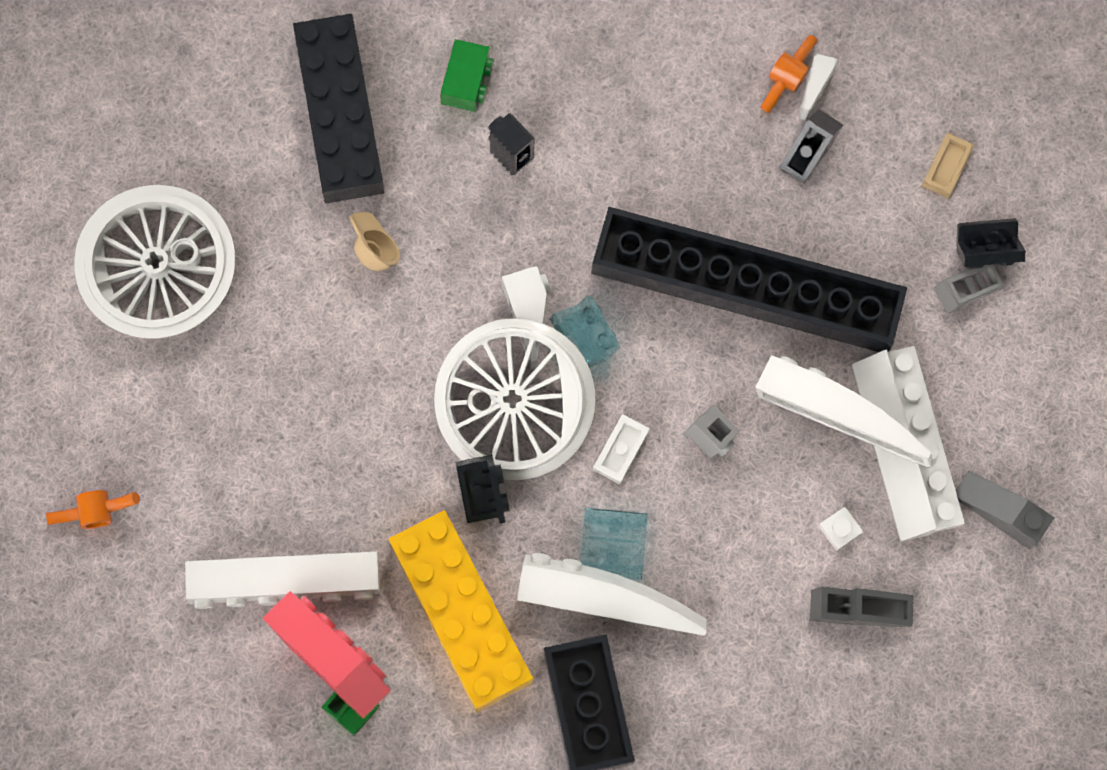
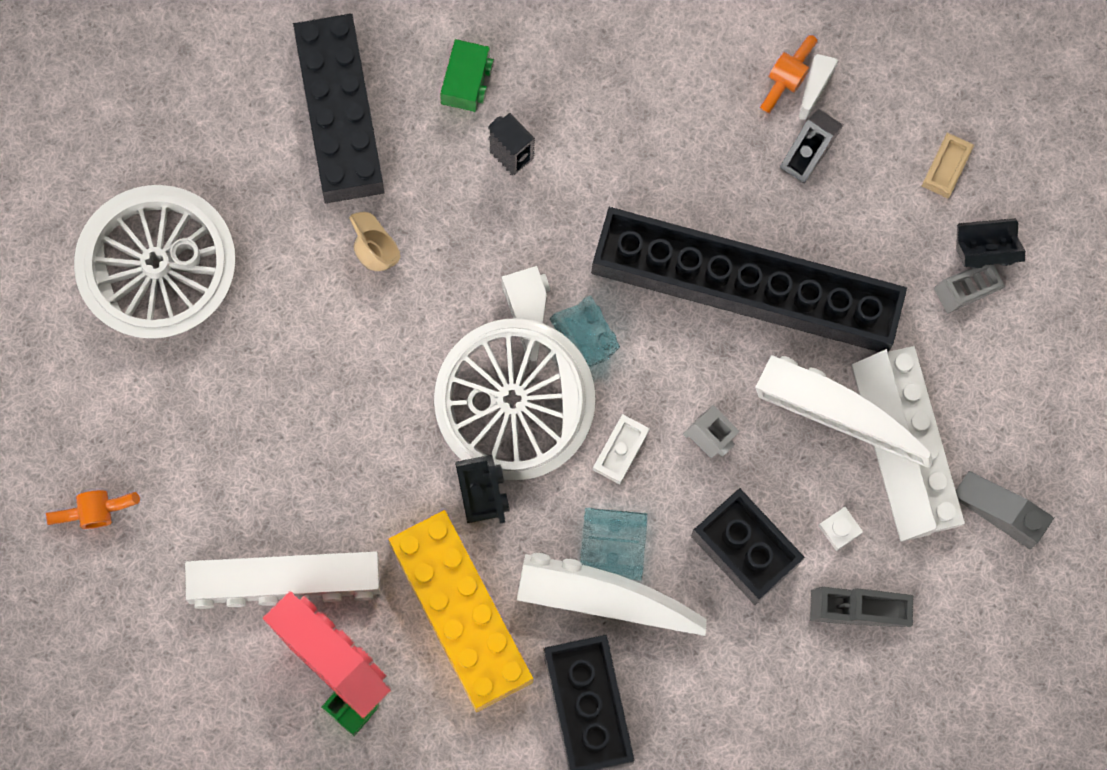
none -> black brick [691,488,805,605]

